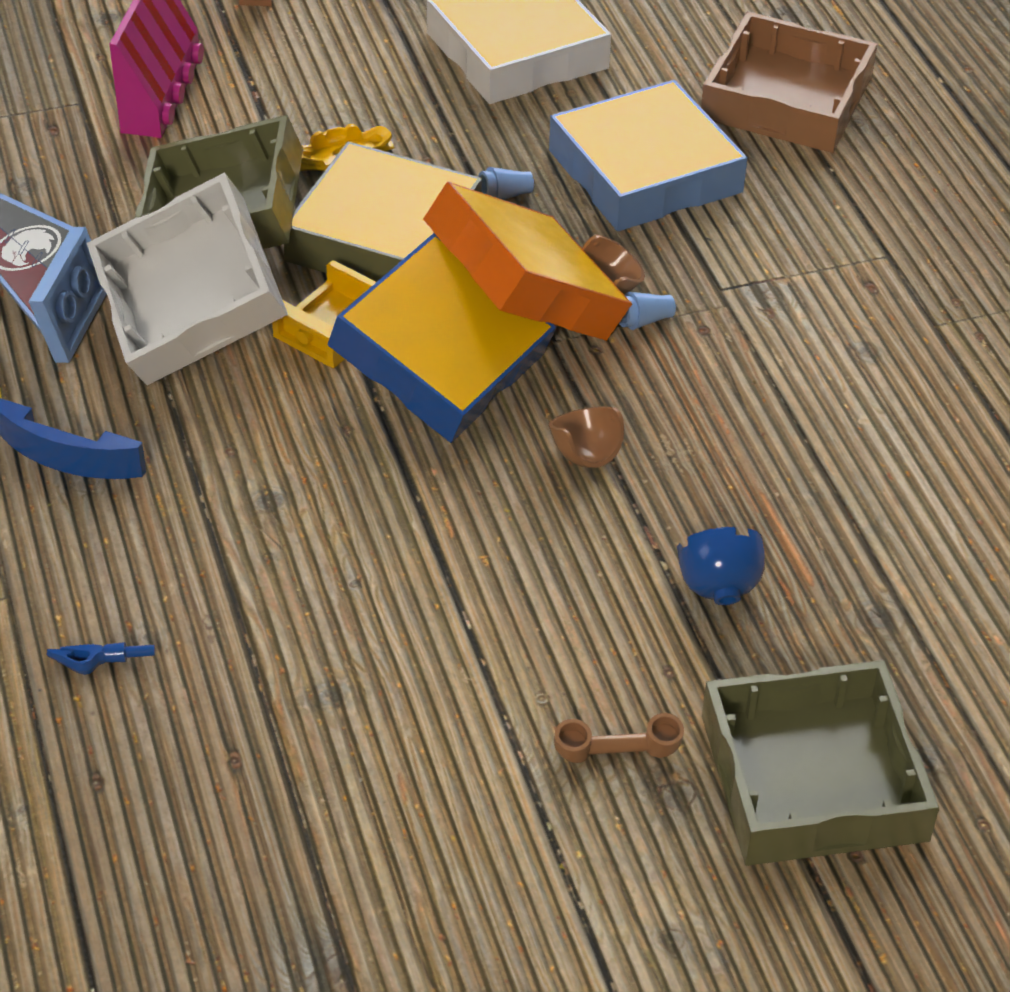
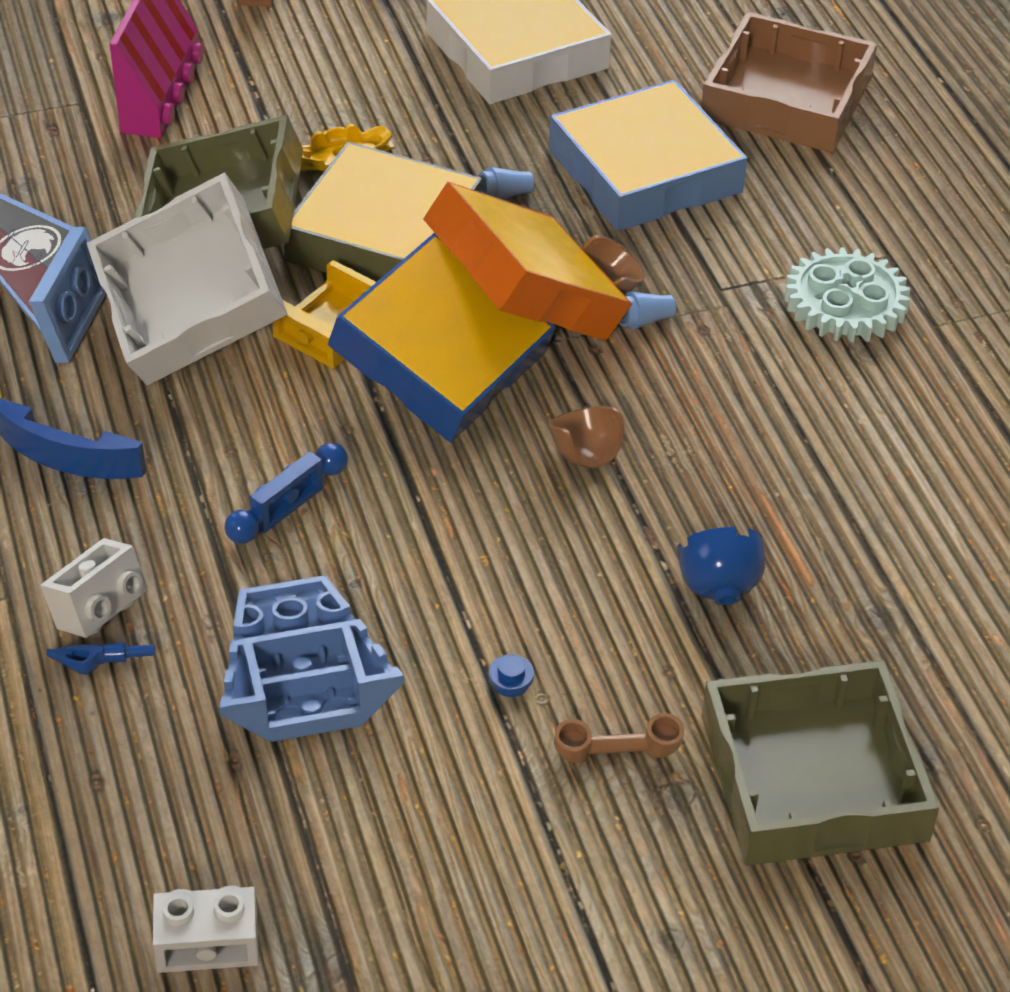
none -> white brick [40,538,149,638]
none -> white brick [153,886,259,973]
none -> medium blue wedge [219,575,404,742]
none -> blue plate [225,442,348,544]
none -> plate [489,654,534,697]
none -> light aqua gear [784,247,911,343]

